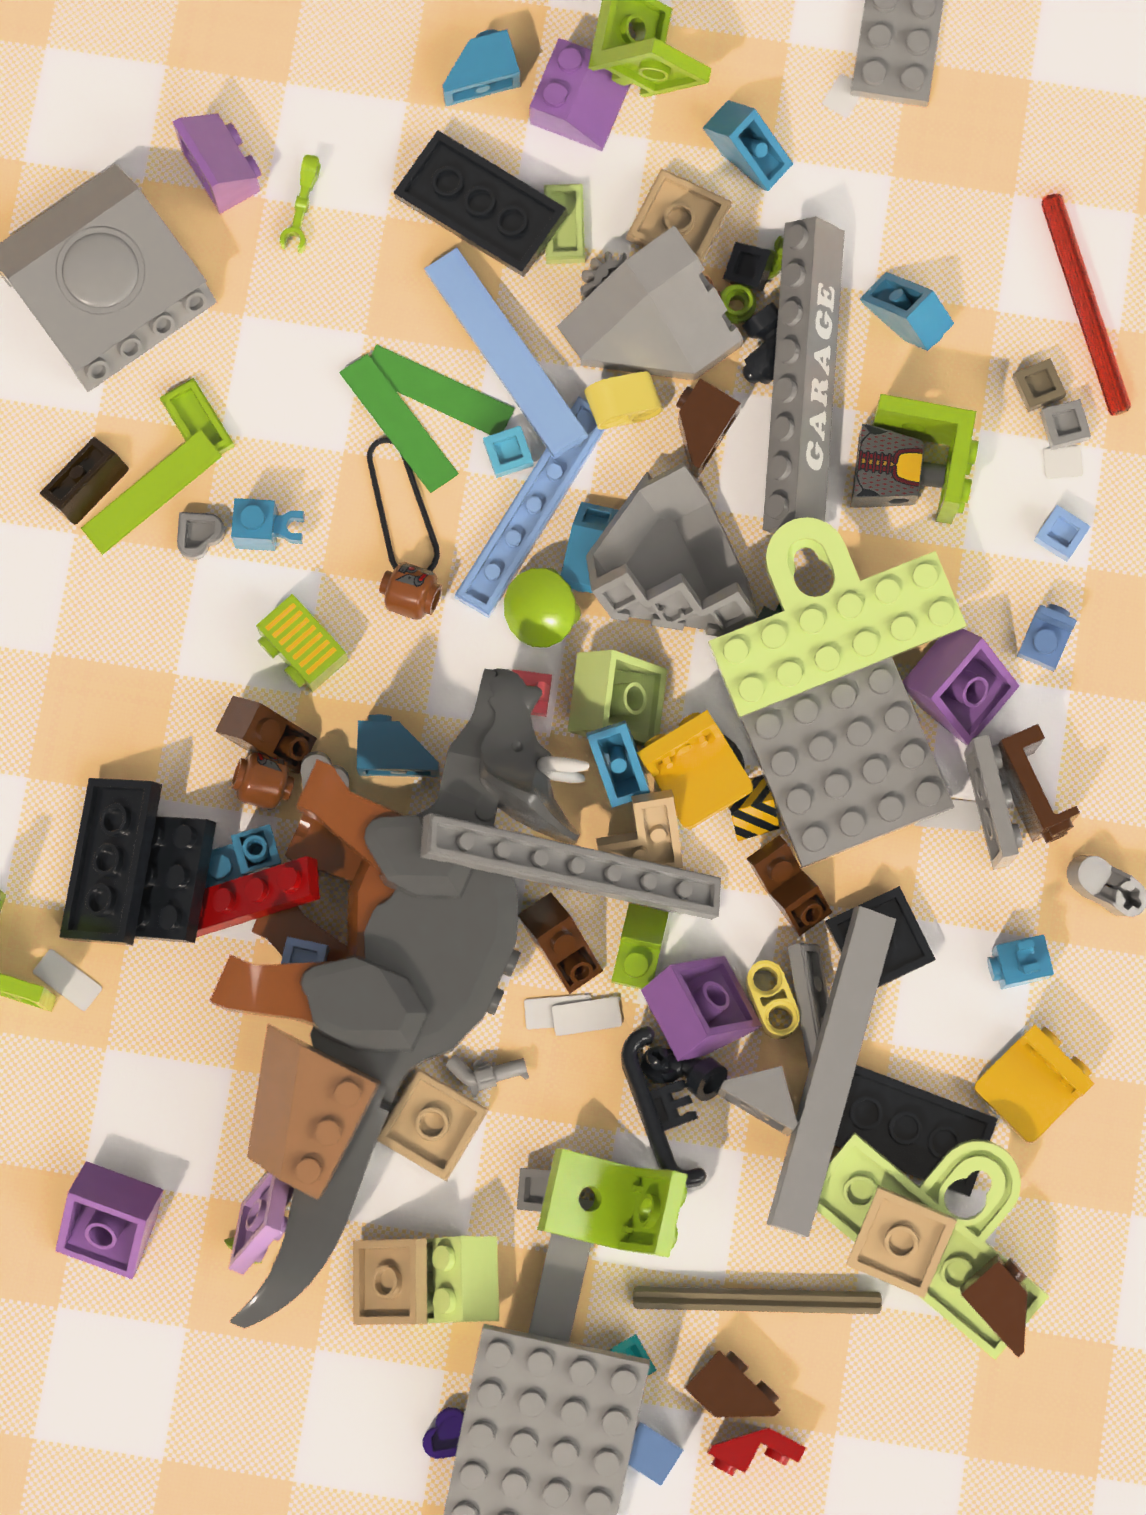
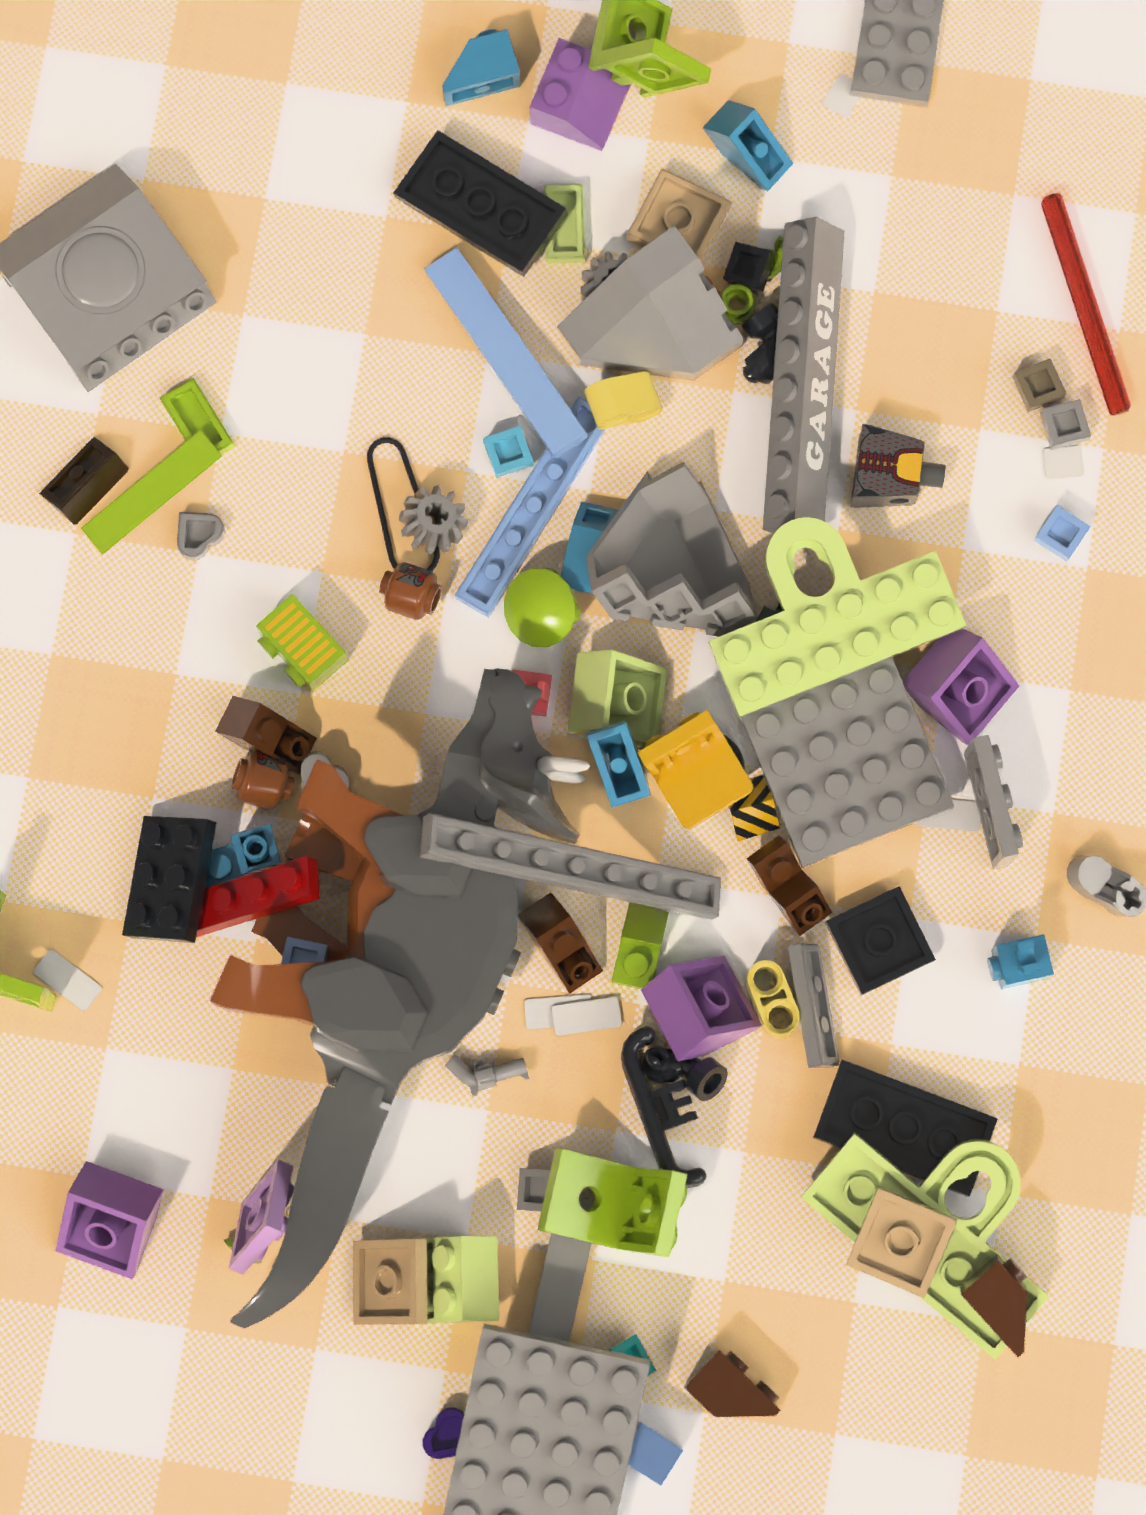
black plate [59,778,162,946] -> none
medium lavender slope [172,113,262,214] -> none
dark azure brick [231,498,305,551] -> none
medium nougat wedge [247,1024,381,1200] -> none
lime piece [279,154,321,254] -> none
bright green sticker [339,354,459,494] -> none
dark azure slope [357,714,440,777] -> none
bright green sticker [370,344,515,435] -> none
tan plate [378,1067,489,1182] -> none
tan plate [596,789,683,868] -> none
dark tan axle [633,1286,882,1315] -> none
reddish brown slope [676,378,741,479] -> none
red slope [706,1427,806,1476] -> none
light grey slope [717,1066,798,1136] -> none
light grey tile [766,906,896,1237] -> none
slope [860,272,955,351] -> none
lime bracket [872,394,979,524] -> none
yellow bracket [974,1024,1095,1143] -> none
reddish brown panel [998,724,1080,844] -> none
medium blue bracket [1016,604,1077,672] -> none
none -> light grey gear [399,485,468,555]

